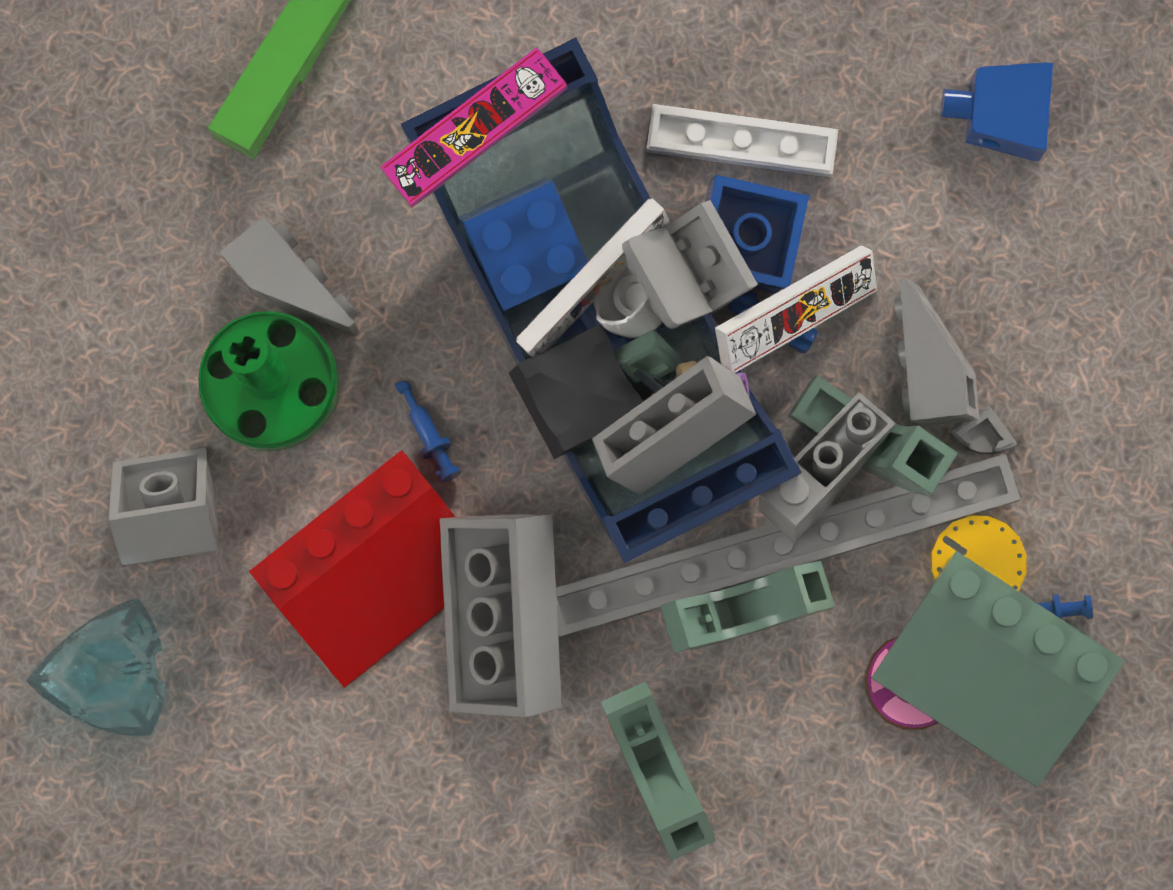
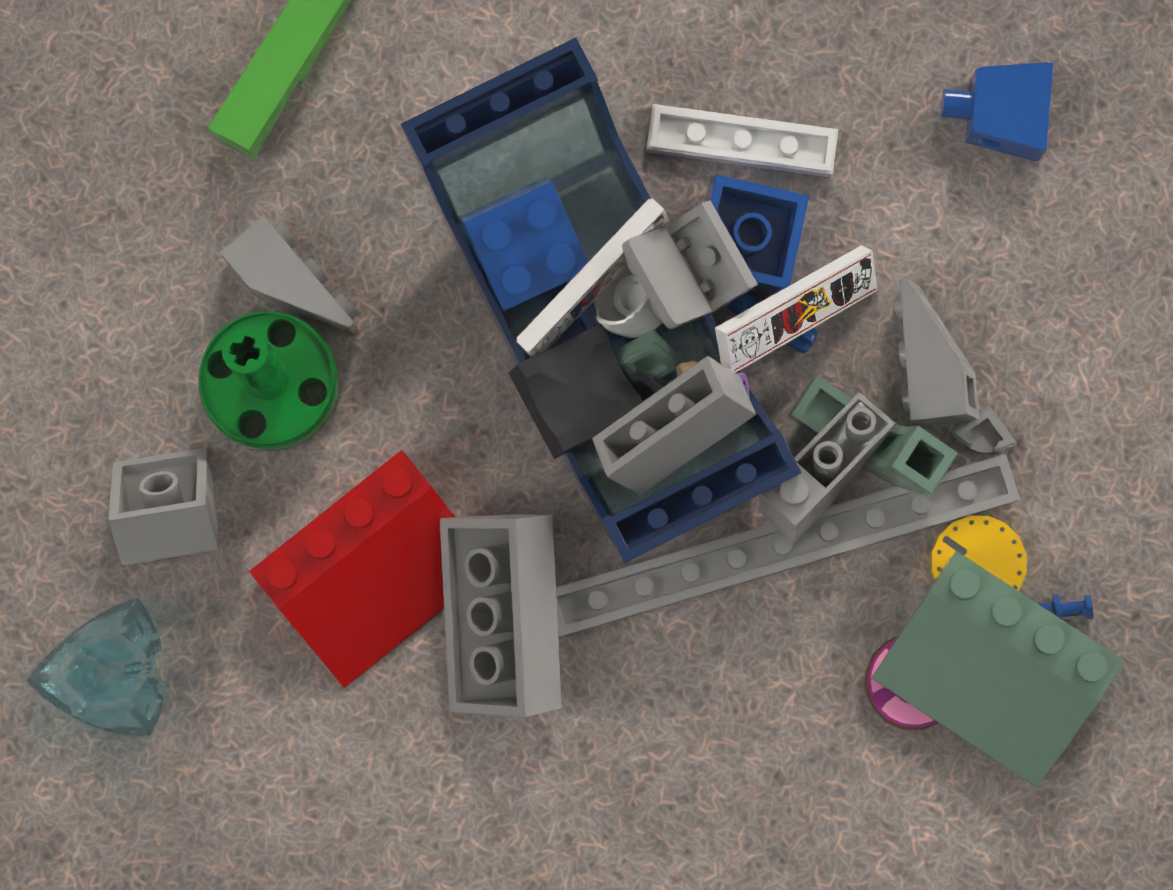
tile [380,47,568,209] -> none
blue piece [395,381,461,483] -> none
sand green arch [601,681,716,861] -> none
sand green arch [660,561,835,653] -> none

